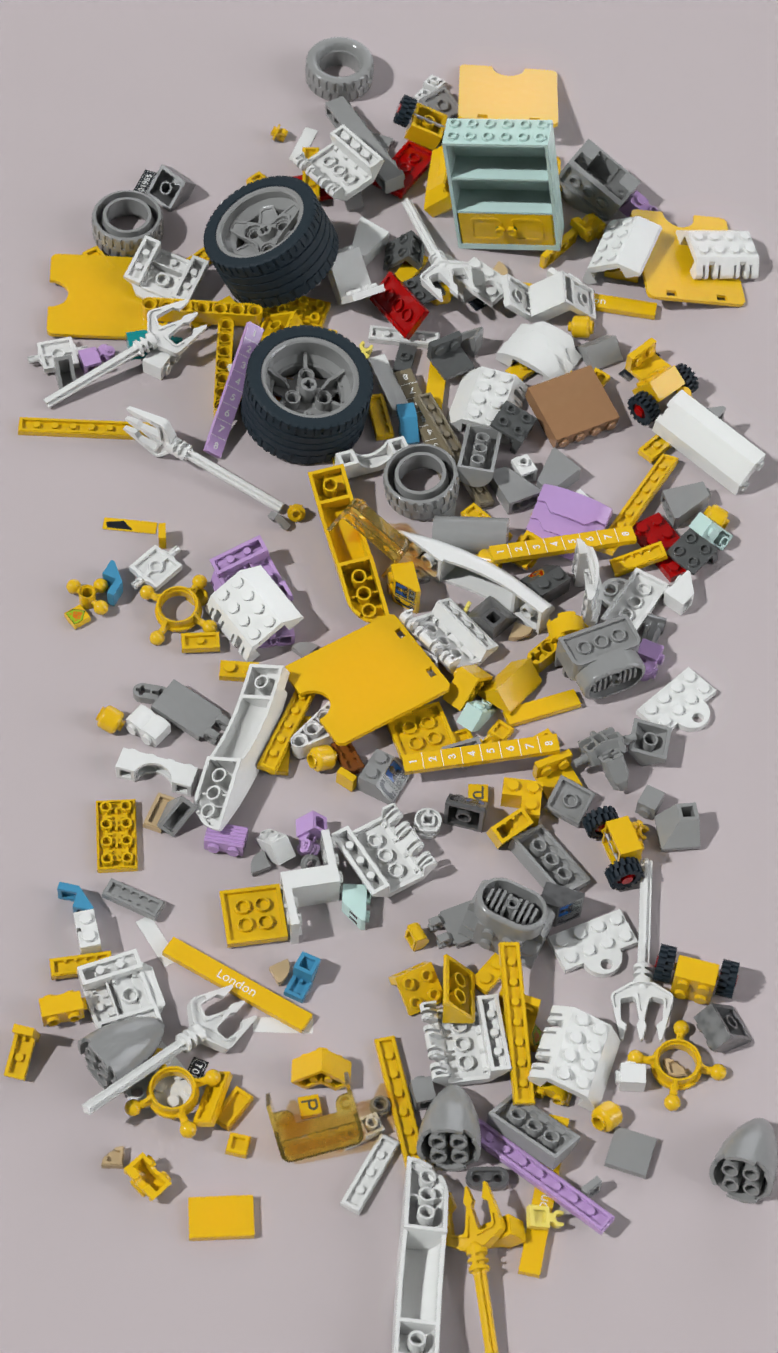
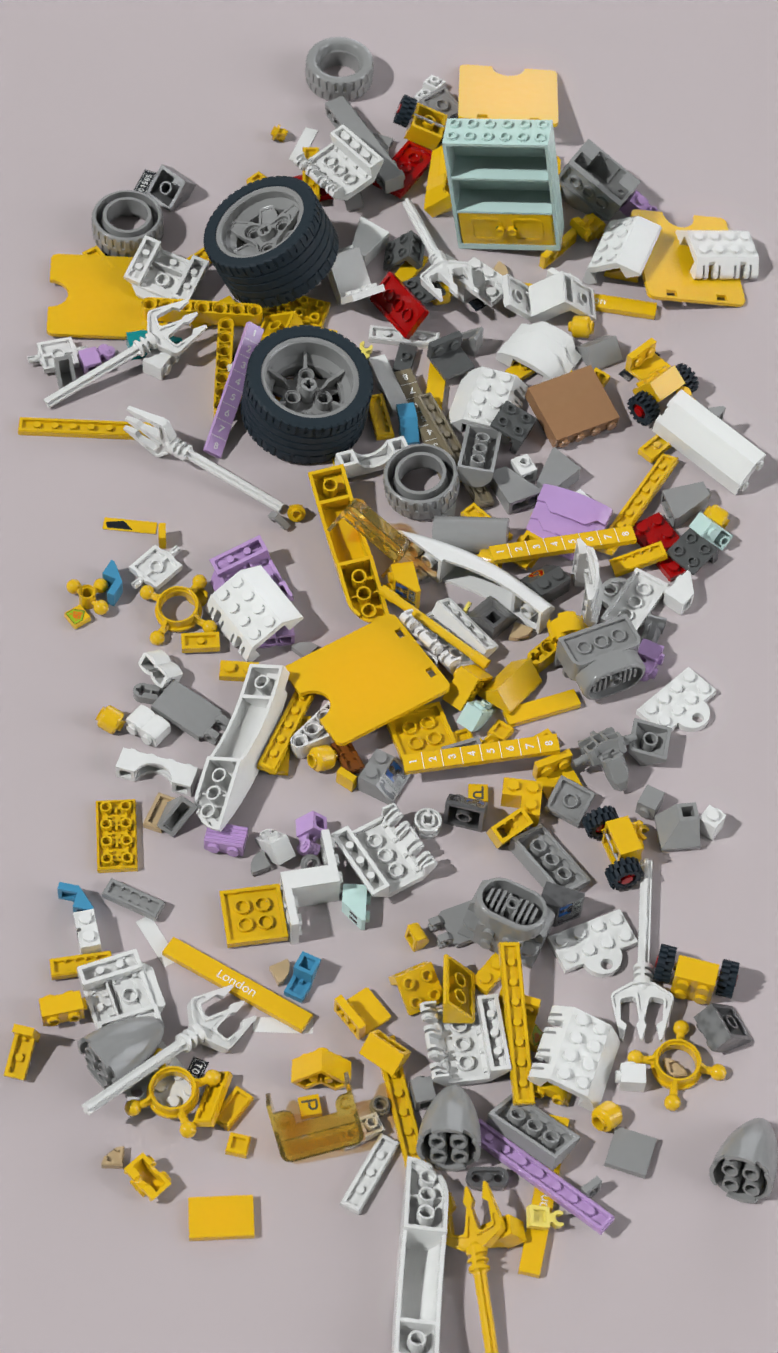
none -> white brick [138,649,183,688]
none -> yellow bracket [334,987,391,1040]
none -> yellow brick [359,1029,411,1076]
none -> yellow piece [378,584,491,670]
none -> white brick [699,805,726,840]

